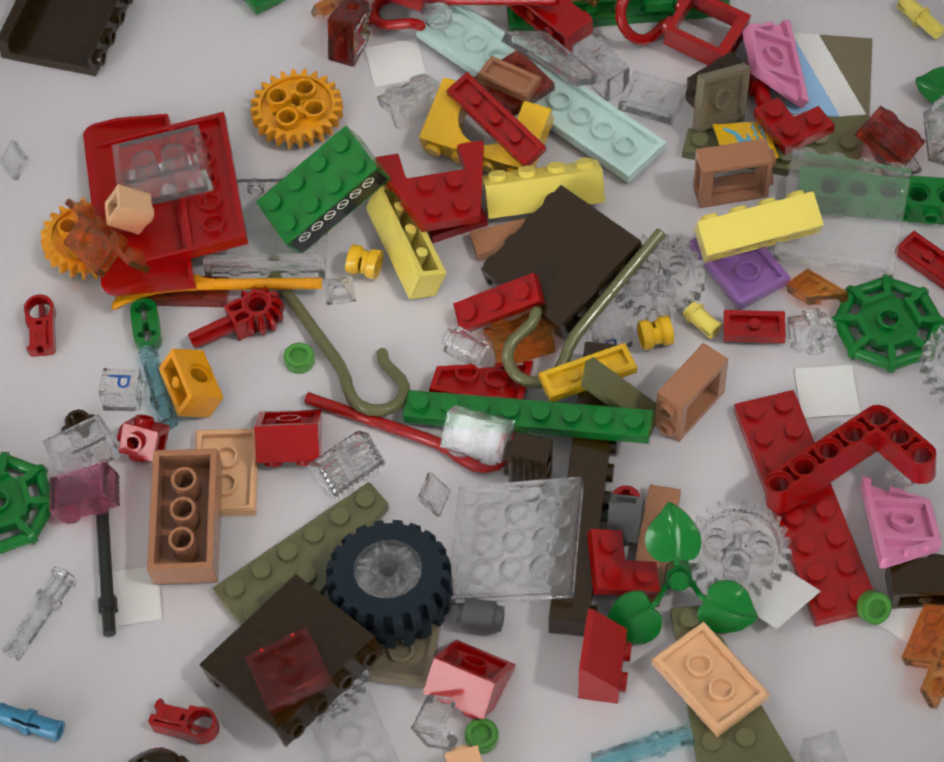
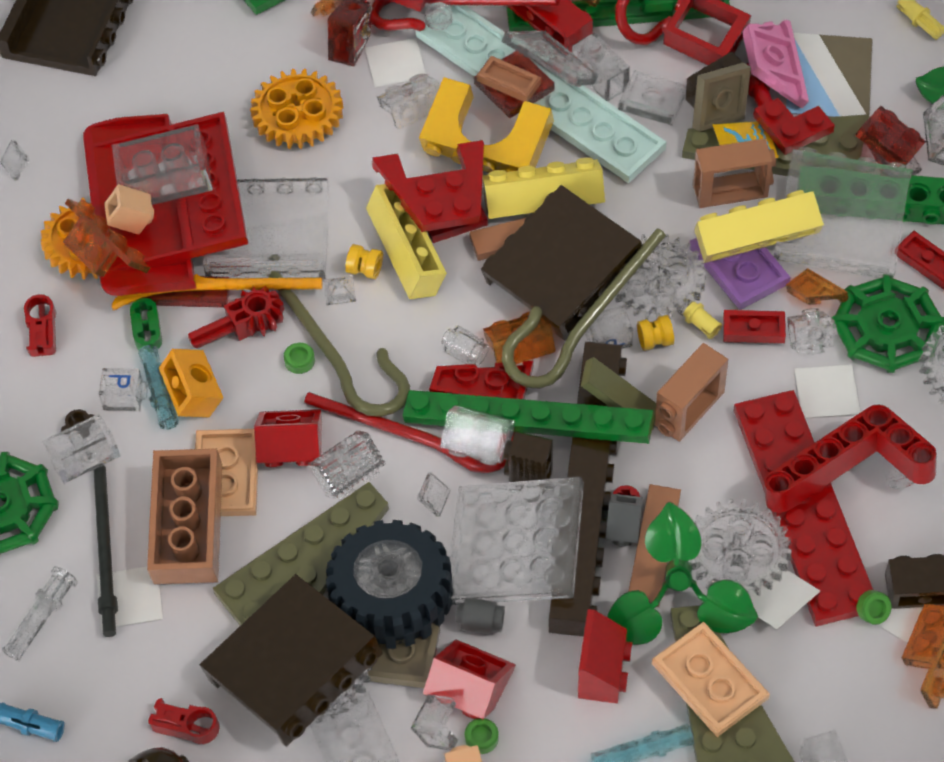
clear pink brick [50,461,120,524] -> none
red brick [117,414,170,462] -> none
clear red plate [245,626,333,715] -> none
green brick [256,125,391,255] -> none
red tile [446,72,547,167] -> none
red plate [453,273,545,333] -> none
yellow tile [538,343,637,402] -> none
red plate [587,529,660,597] -> none
bright pink wing [860,477,942,568] -> none

